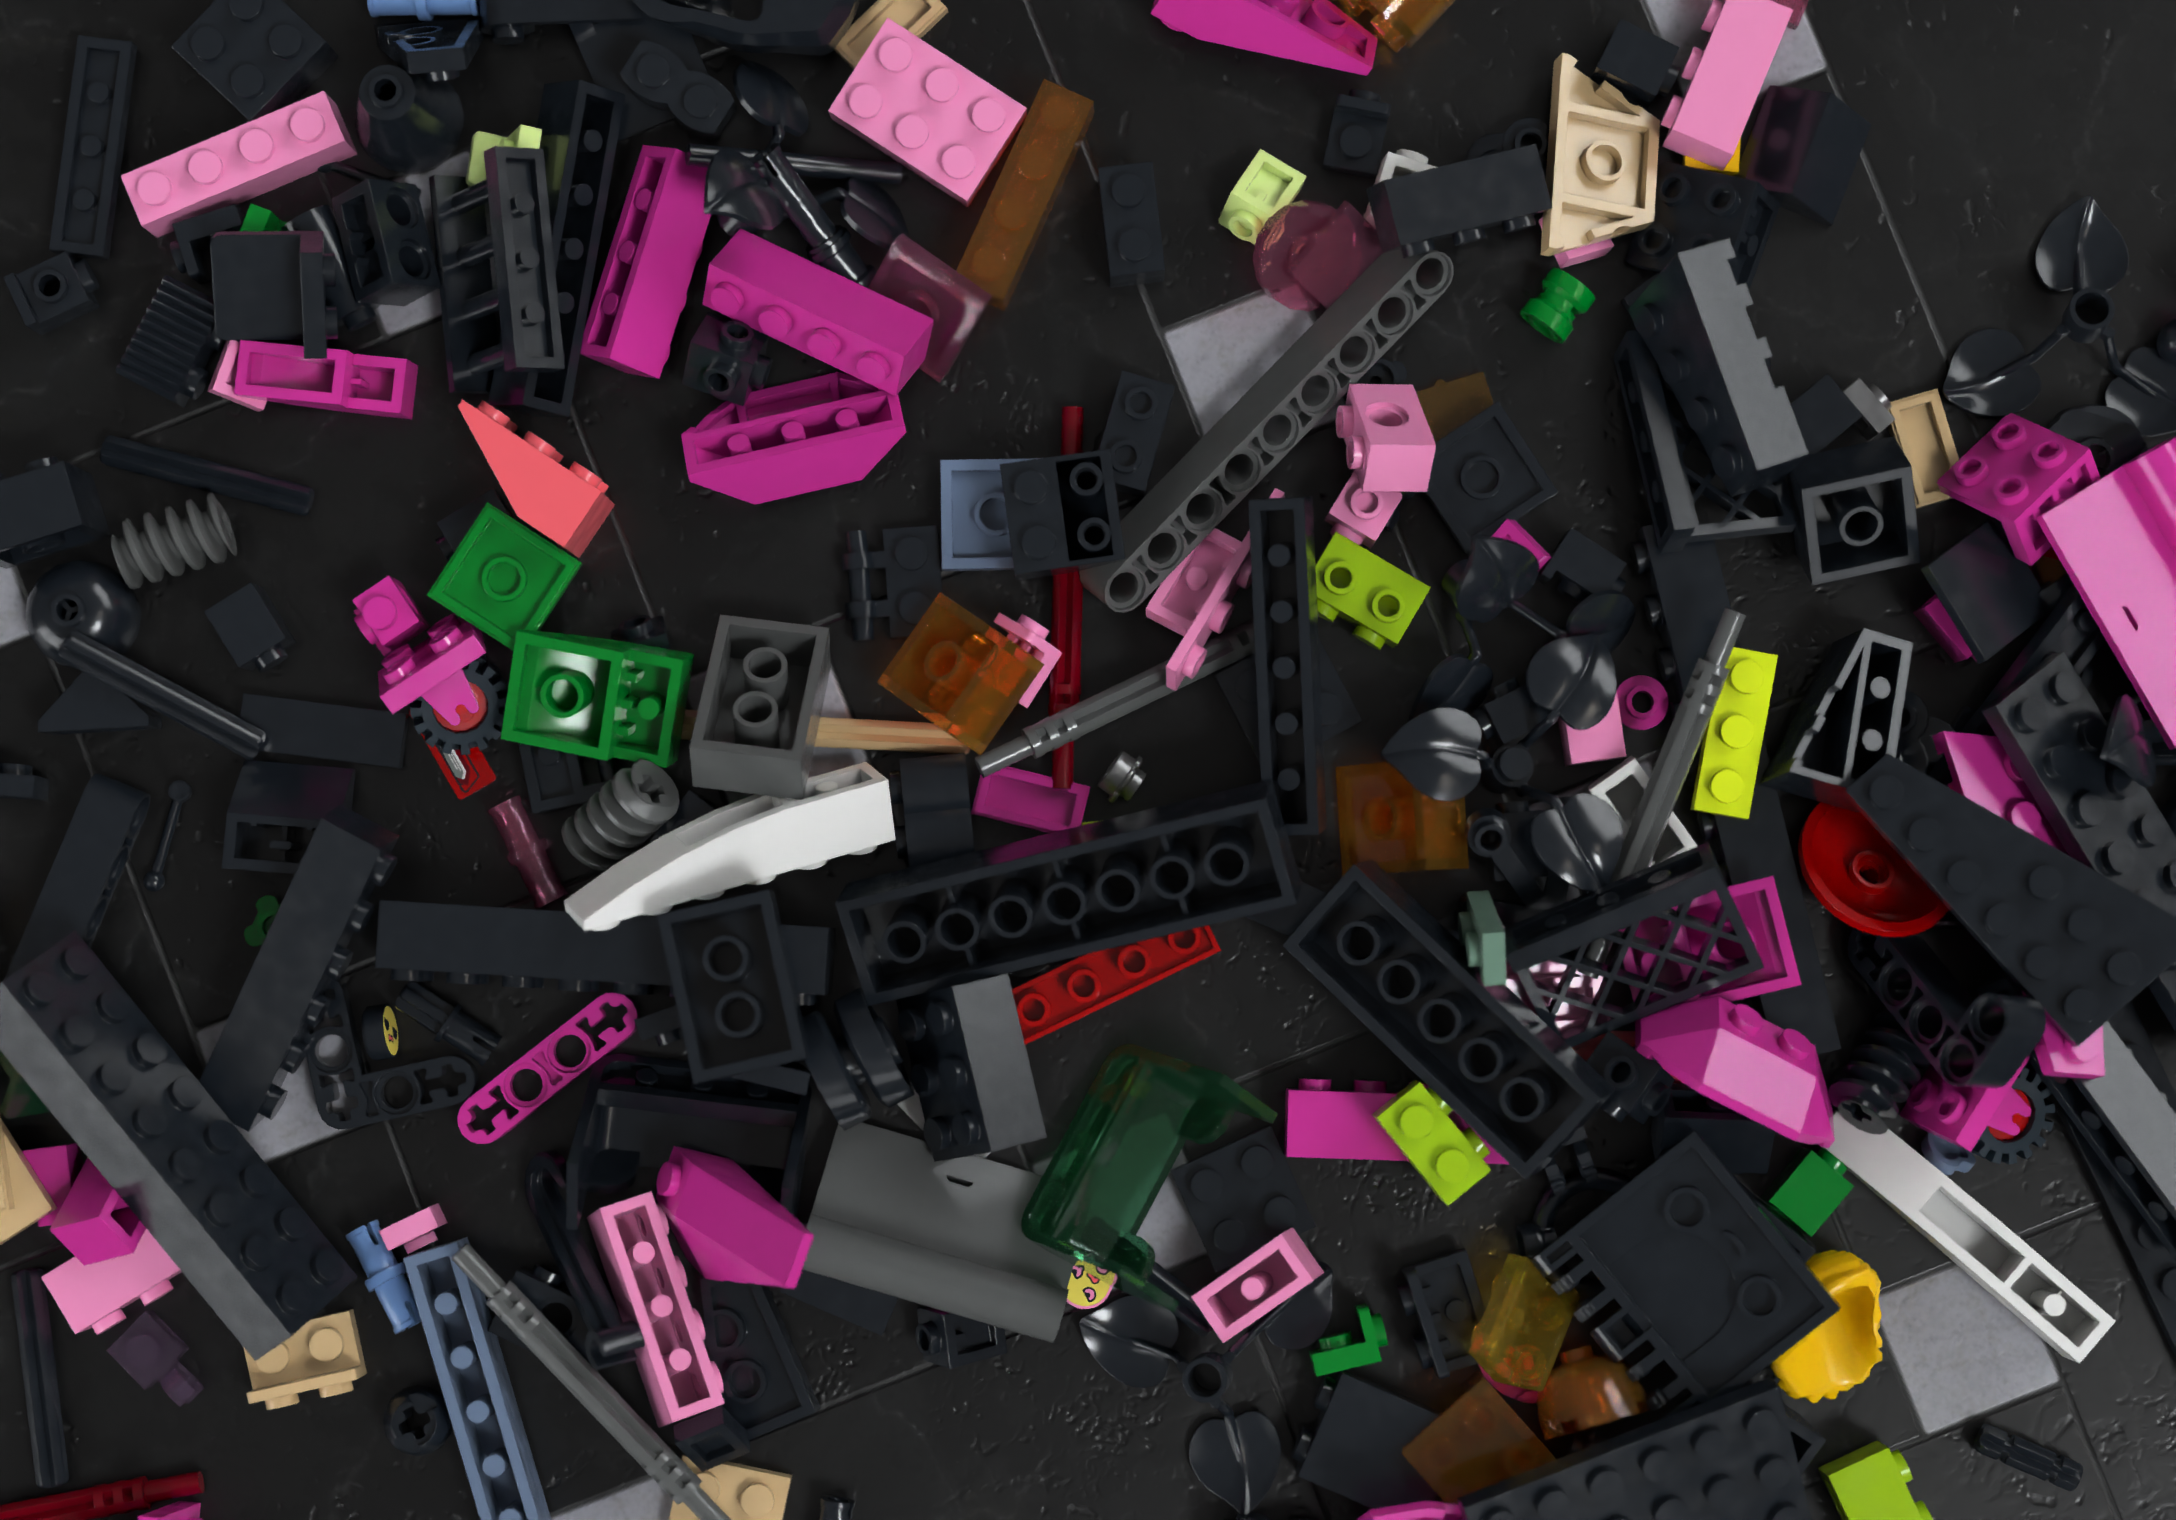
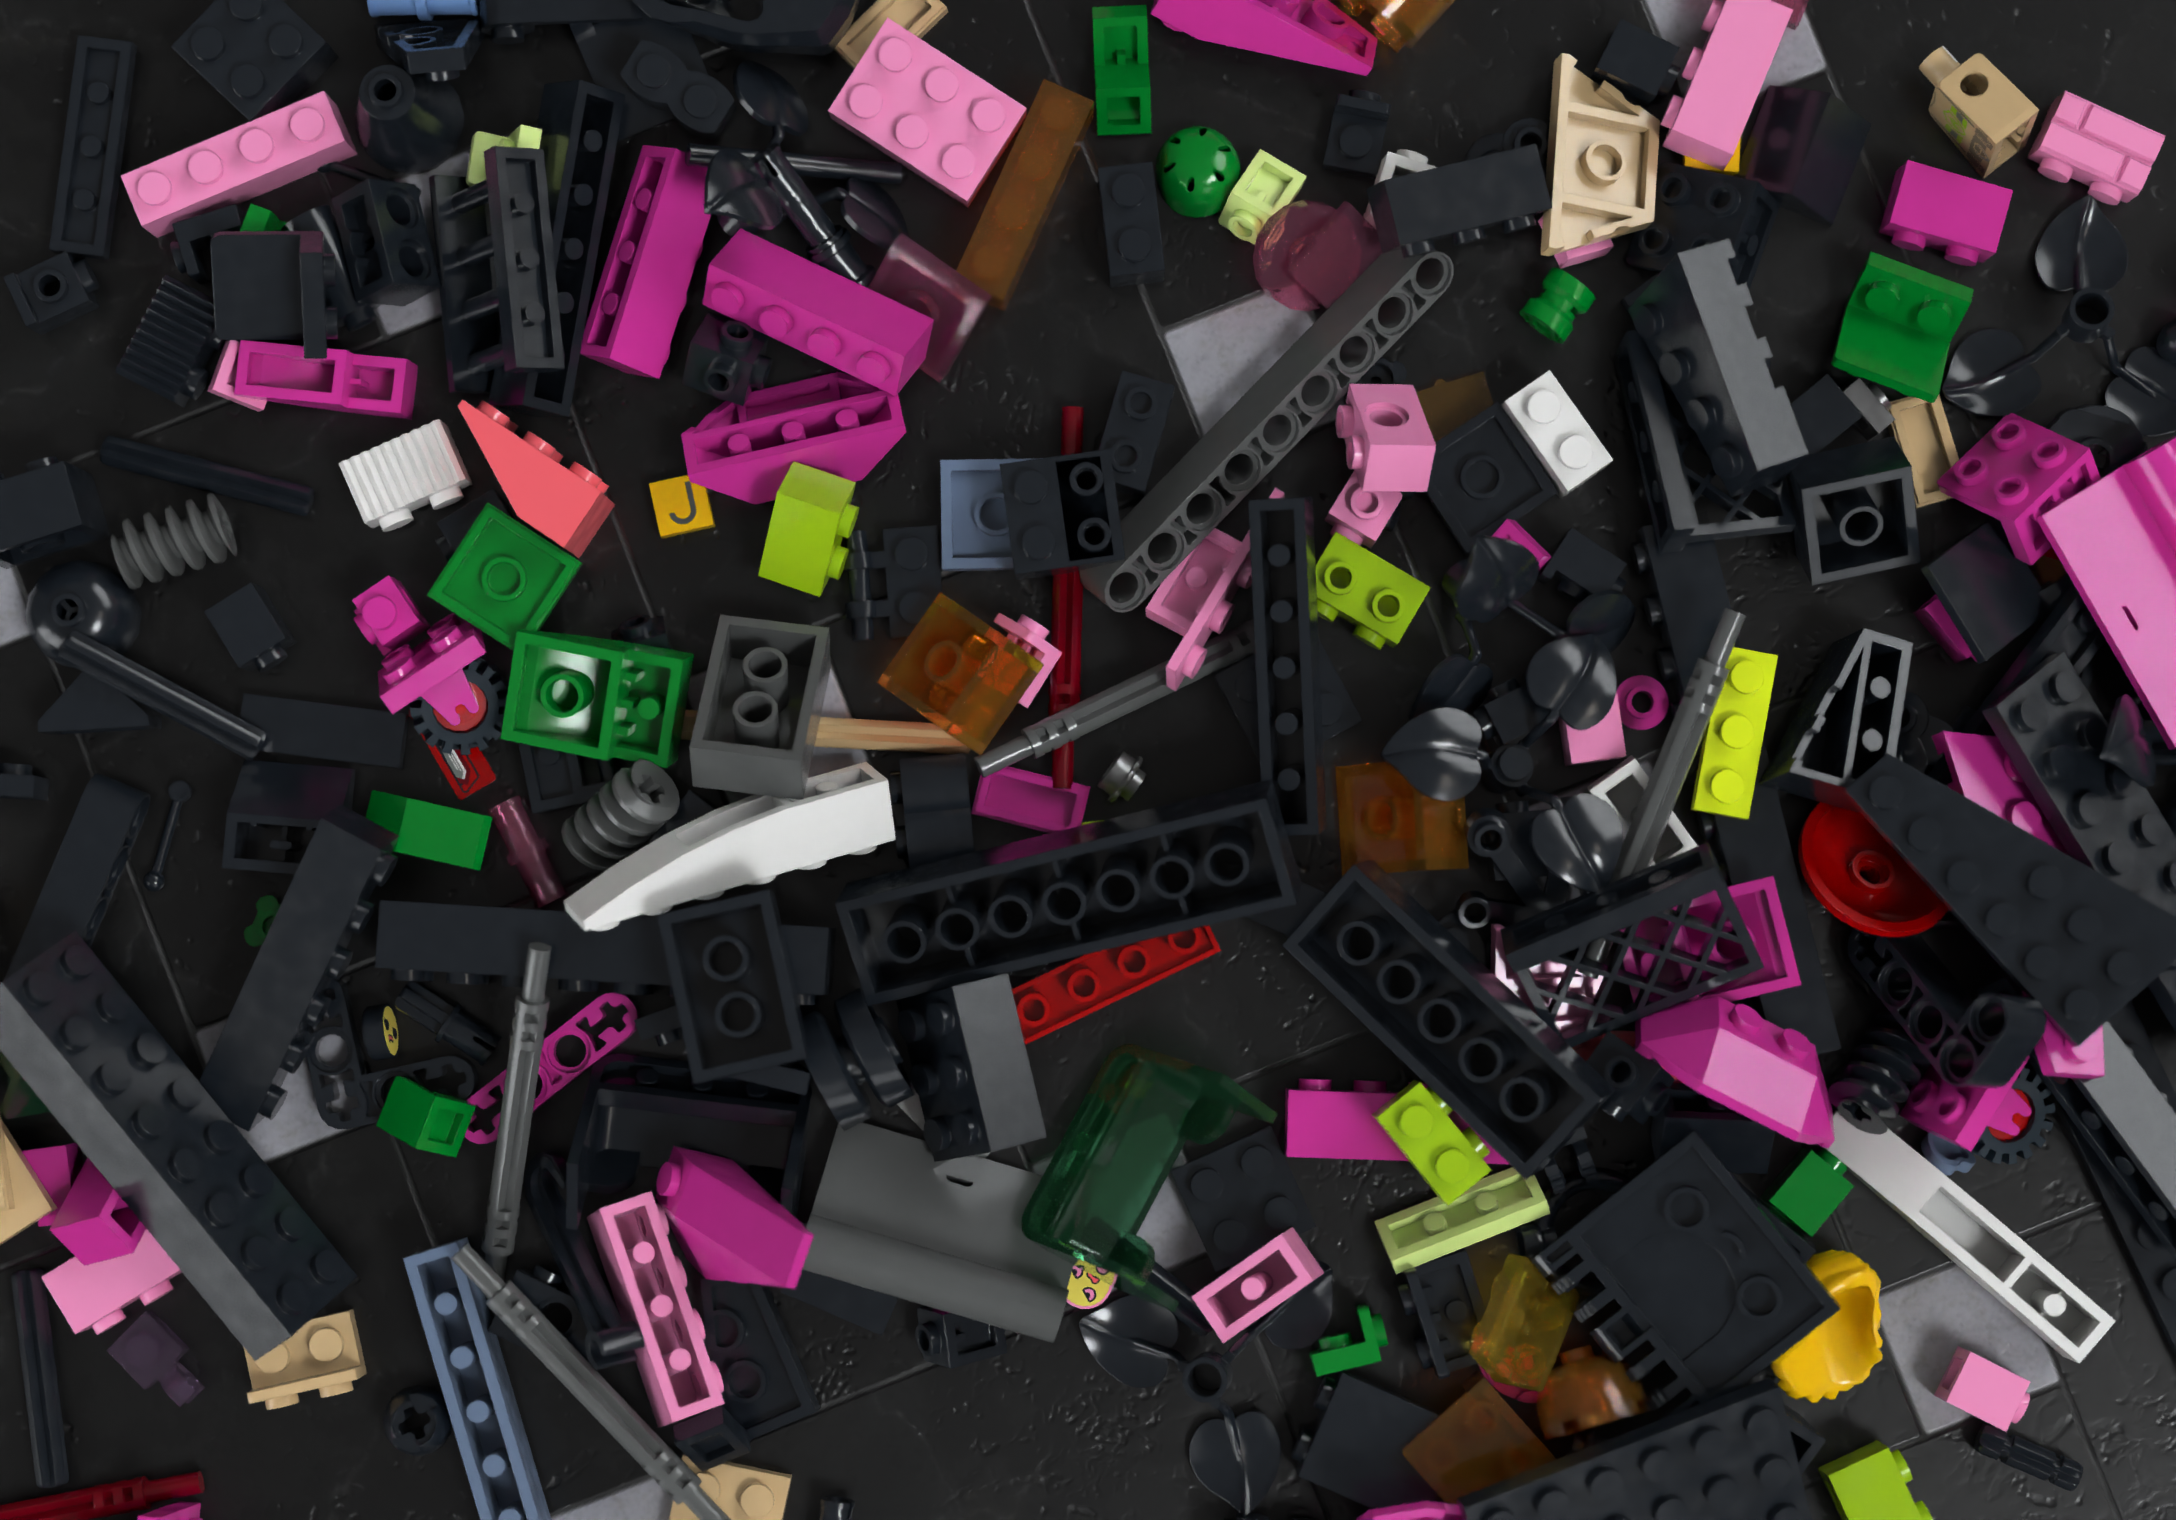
medium blue pin [345,1219,422,1335] -> none
bright pink plate [379,1203,448,1254] -> none
sand green plate [1458,890,1507,986] -> none
none -> white brick [338,419,473,532]
none -> green slope [366,790,493,871]
none -> green panel [376,1076,476,1158]
none -> dark grey axle [481,942,551,1301]
none -> yellow tile [649,475,716,539]
none -> lime brick [758,461,859,597]
none -> green slope [1092,5,1152,136]
none -> green helmet [1155,126,1241,217]
none -> yellowish green plate [1374,1167,1551,1274]
none -> white brick [1501,370,1613,499]
none -> green bracket [1831,251,1974,403]
none -> dark pink brick [1879,160,2013,266]
none -> tan torso [1919,46,2039,179]
none -> bright pink brick [1934,1346,2030,1432]
none -> bright pink brick [2028,90,2165,205]

